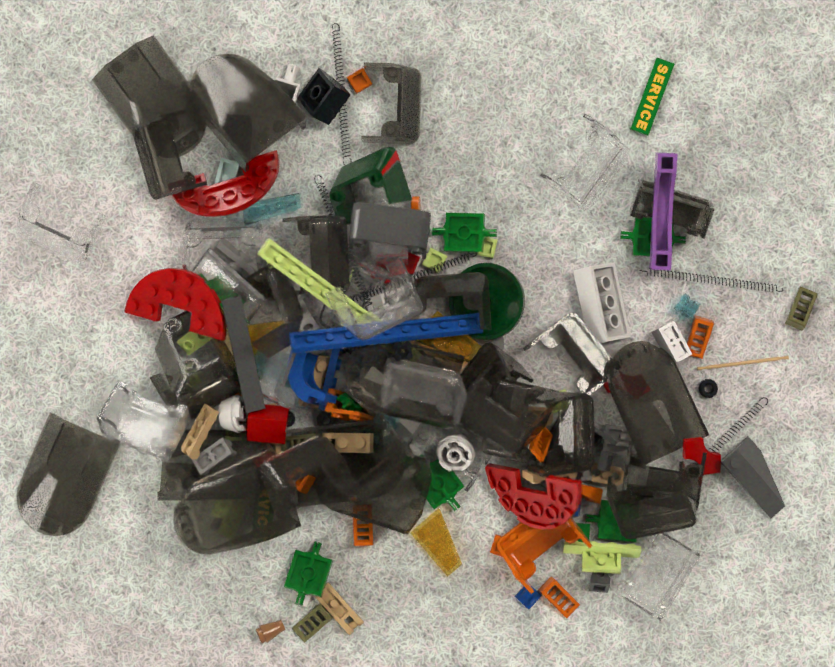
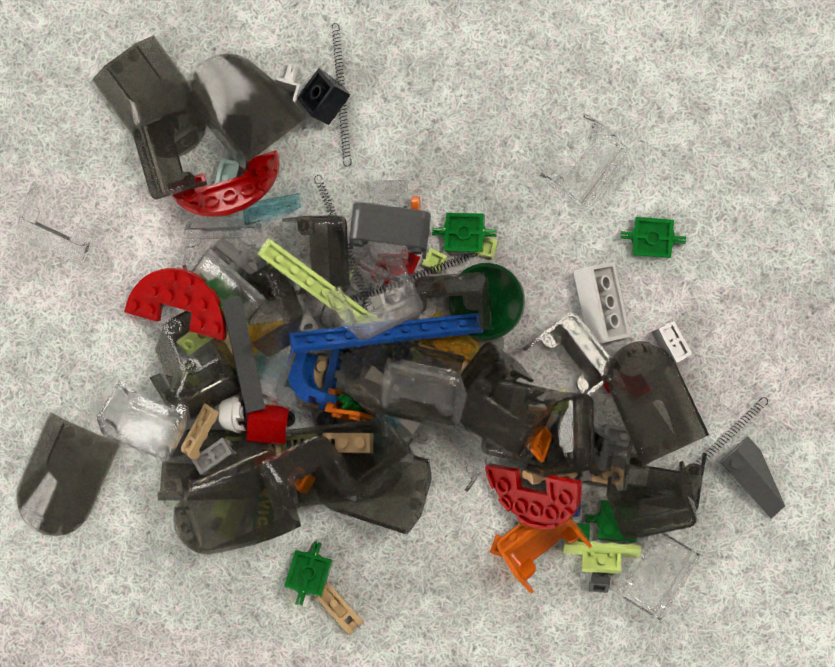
medium nougat cone [255,620,286,643] -> none
olive slope [292,603,333,643] -> none
dark green windscreen [329,147,412,226] -> none
orange tile [346,68,373,94] -> none
orange slope [353,506,374,546] -> none
clear smoke windscreen [361,62,421,144] -> none
clear yellow wing [410,508,462,577] -> none
green plate [411,454,465,511] -> none
white cone [436,434,475,471] -> none
blue tile [515,585,542,609] -> none
orange slope [538,577,580,618] -> none
orange slope [581,484,603,504] -> none
clear smoke windscreen [629,179,714,239] -> none
green tile [630,57,675,136] -> none
piece [640,268,783,292] -> none
medium lavender arch [649,152,678,270] -> none
clear light blue wheel [674,293,701,319] -> none
red tile [683,437,721,475] -> none
orange slope [687,315,714,359] -> none
tan piece [697,356,789,370] -> none
black plate [698,379,718,398] -> none
olive slope [785,286,818,331] -> none

